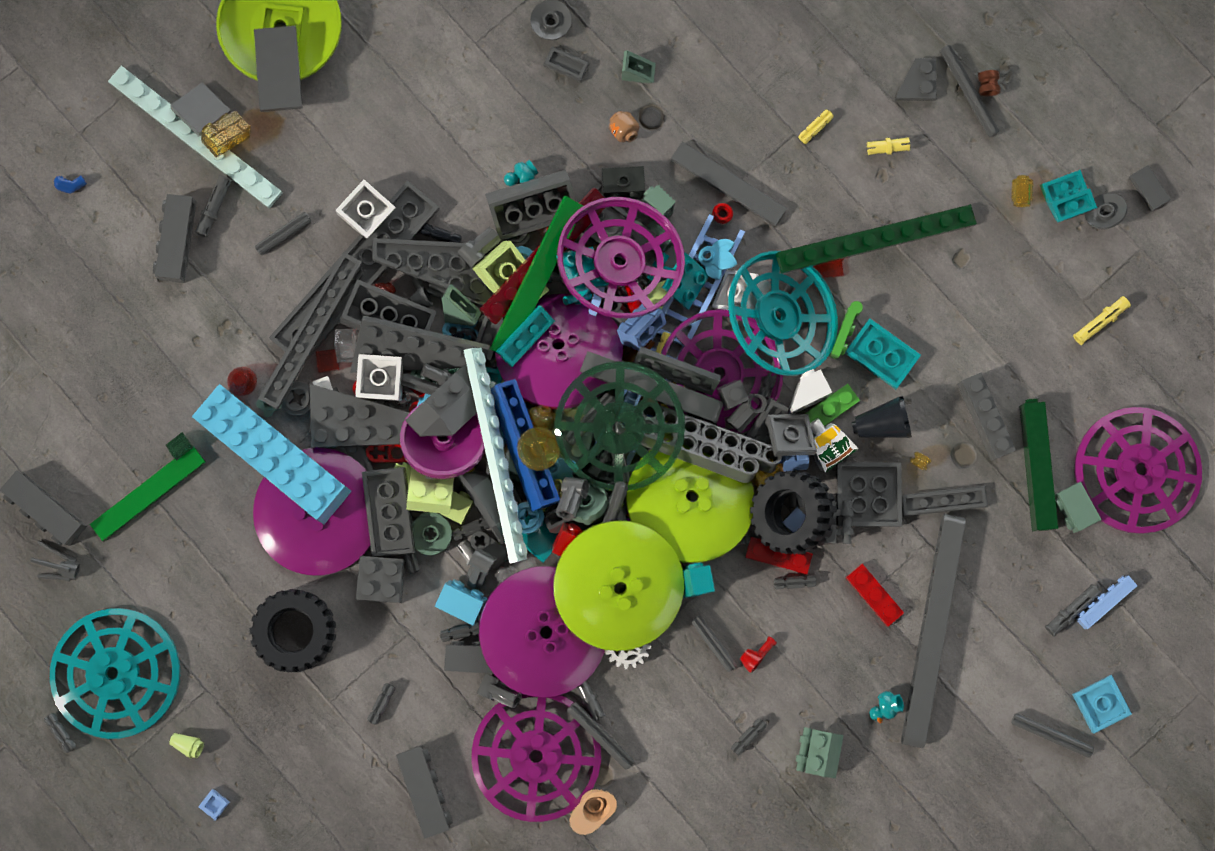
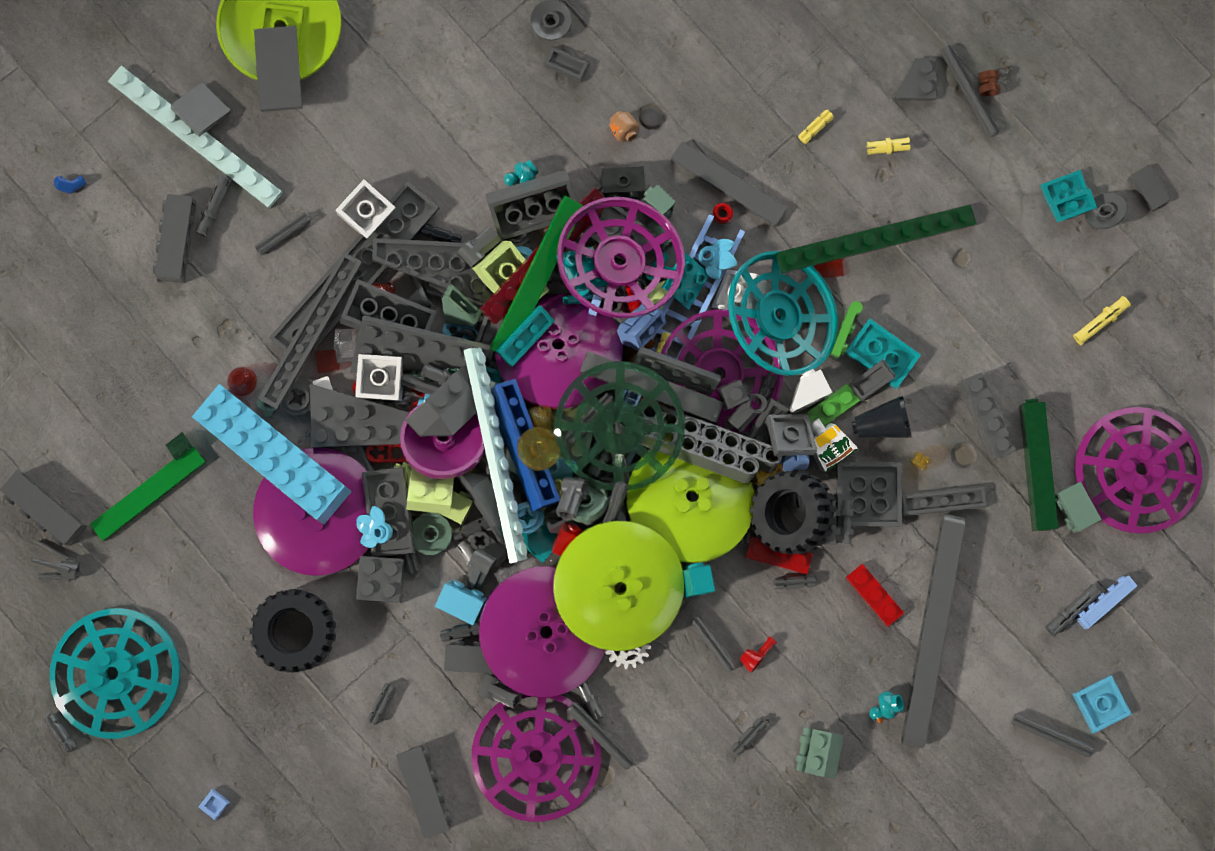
yellowish green cone [169,733,204,759] -> none
clear yellow brick [201,111,251,157] -> none
light nougat piece [570,789,617,835] -> none
sand green slope [622,50,656,83] -> none
light blue tile [783,507,806,533] -> none
clear yellow brick [1012,175,1033,207] -> none
none -> medium azure plate [356,506,393,548]
none -> dark grey tile [849,359,896,401]

